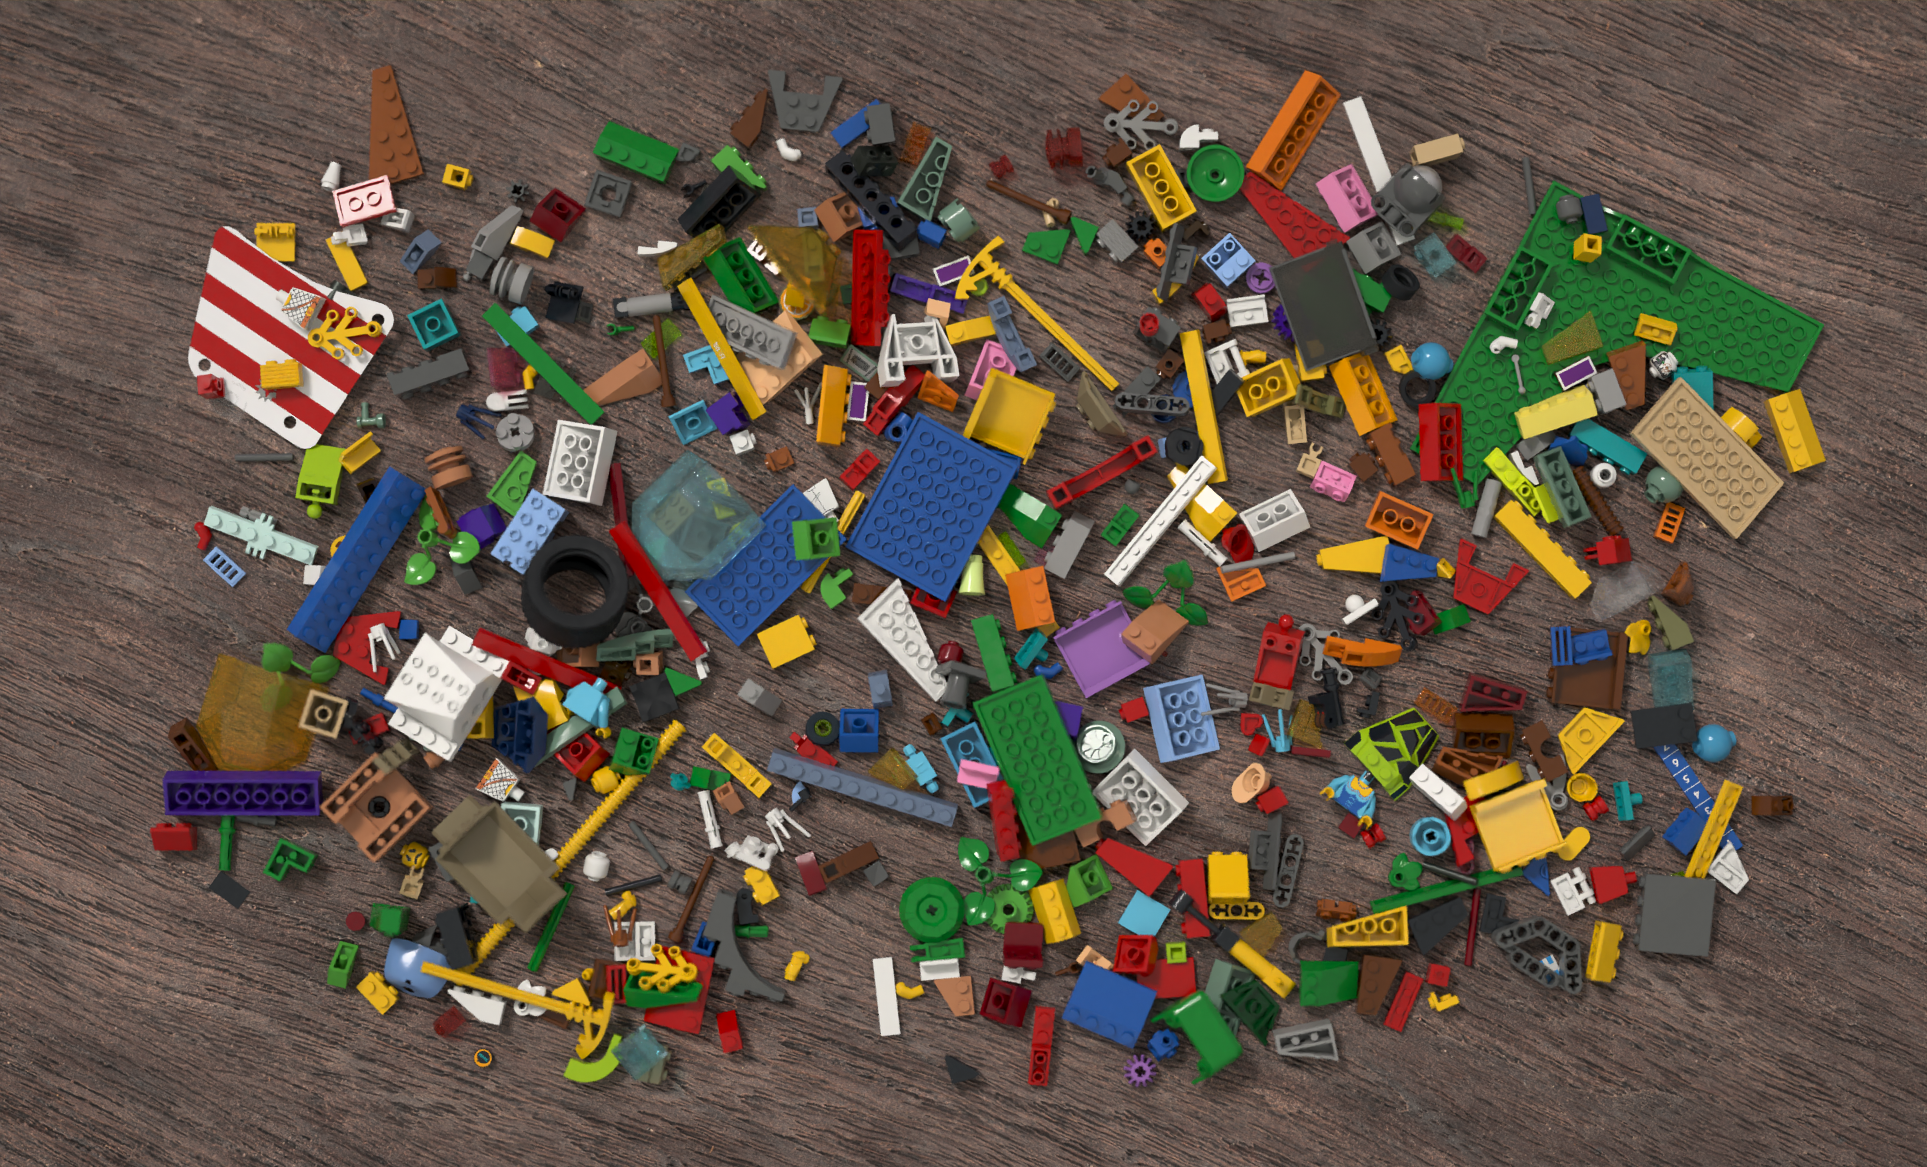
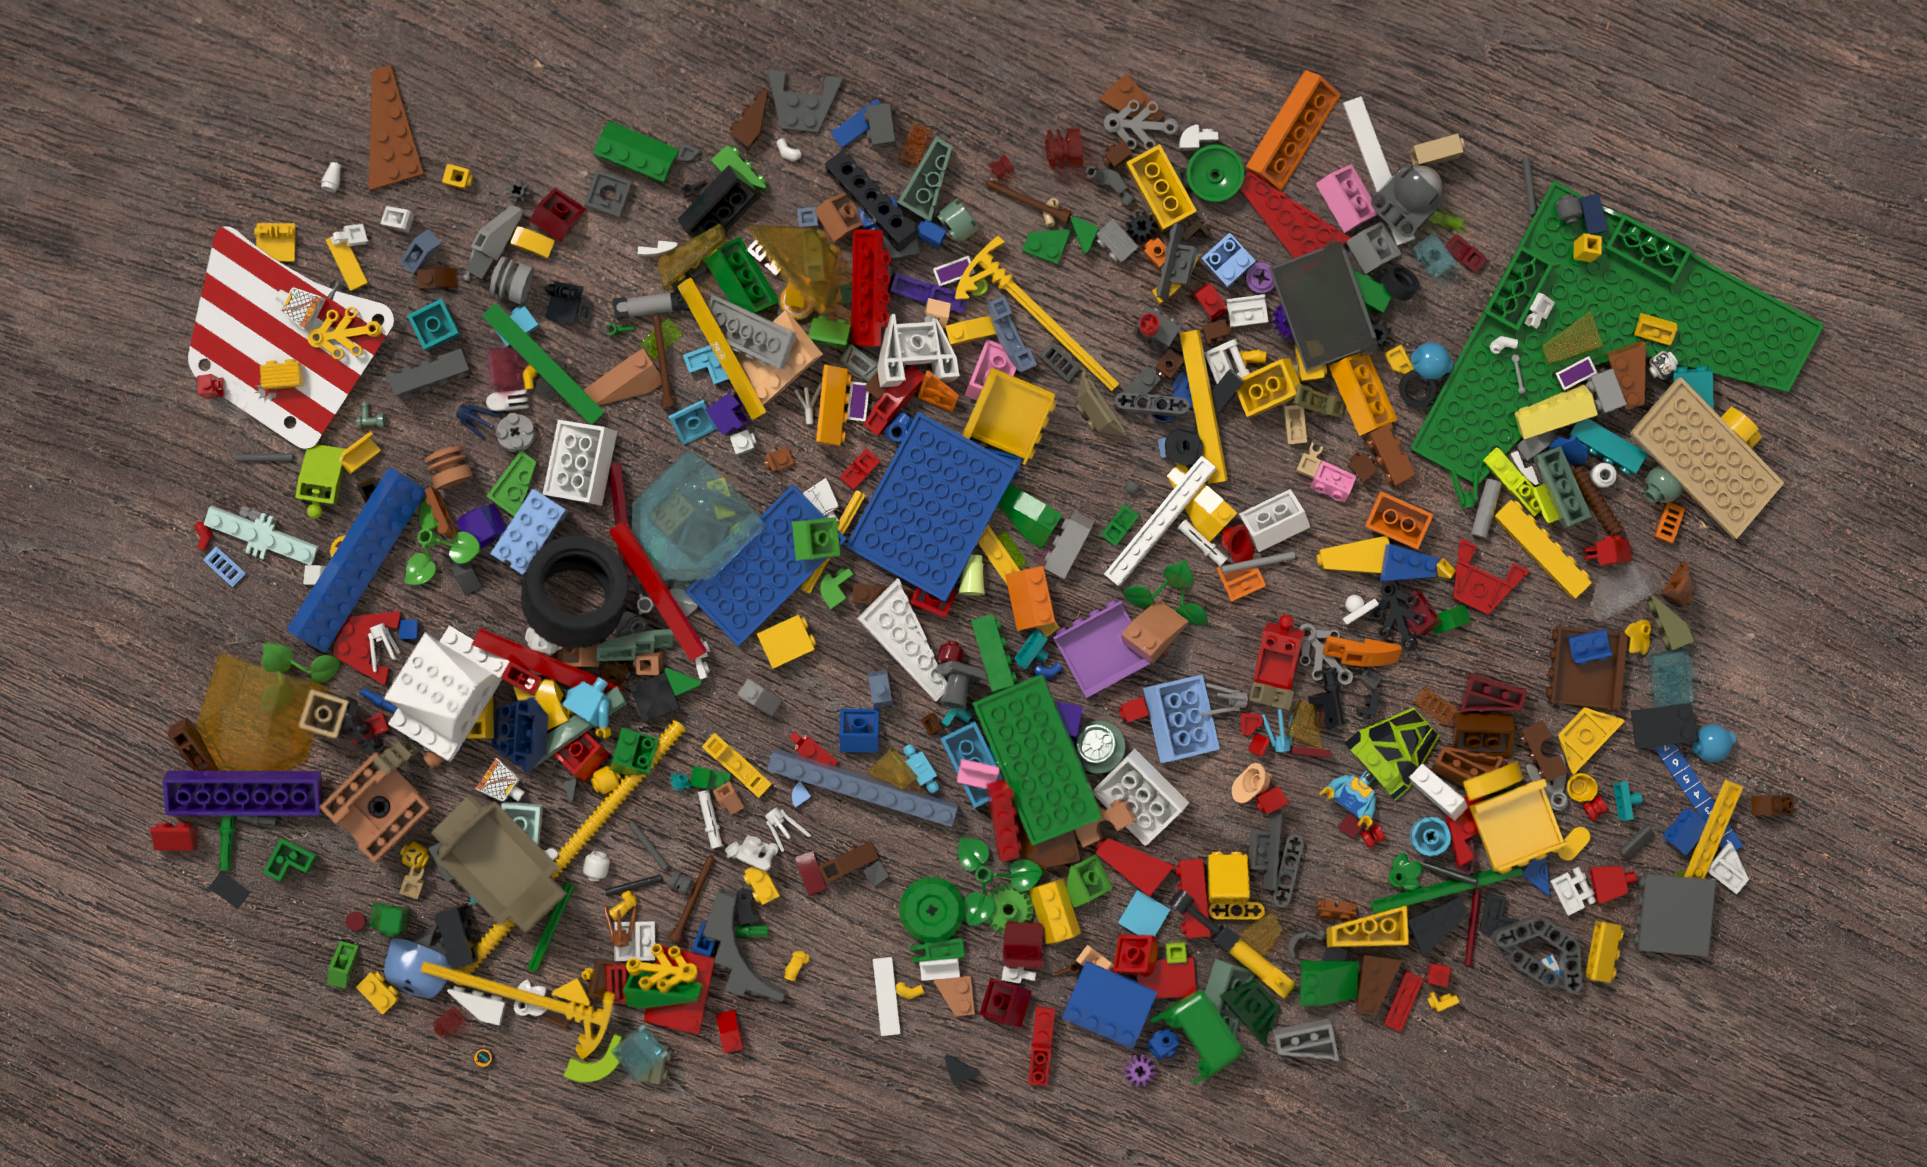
tile [332,175,397,228] -> none
black hand [789,788,811,812] -> none
black bush [805,712,840,746] -> none
pearl dark grey brick [850,146,898,176] -> none
red arch [1046,435,1158,511] -> none
red slope [1418,403,1463,481] -> none
blue tile [1550,626,1573,666] -> none
yellow slope [1763,389,1826,473] -> none

